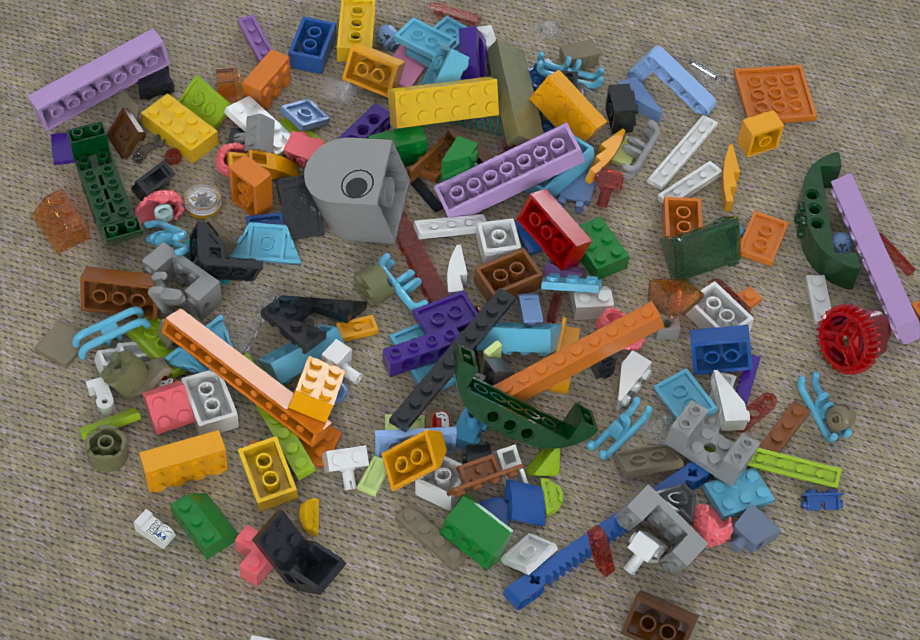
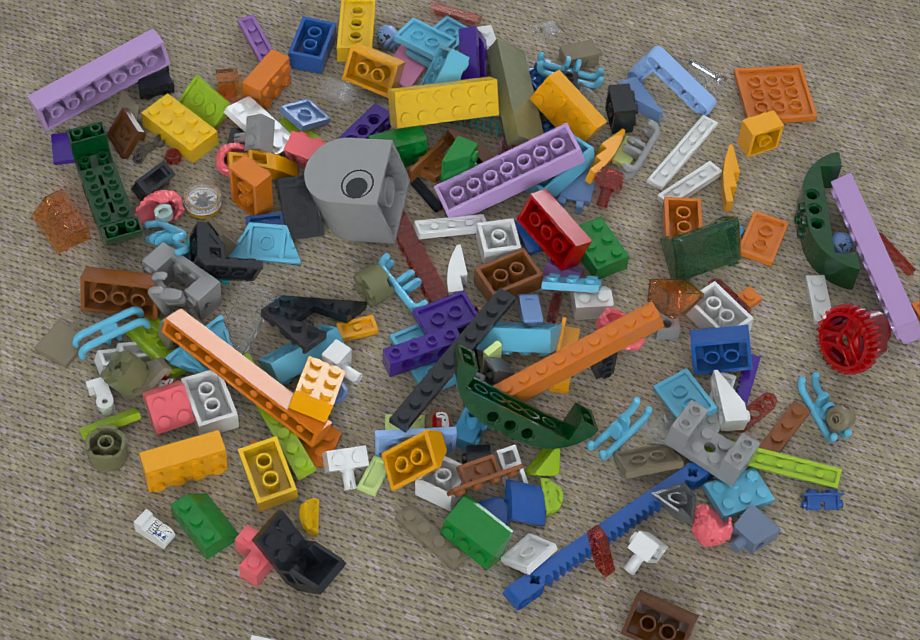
light grey plate [614,484,708,575] -> none
white slope [616,350,652,411] -> none

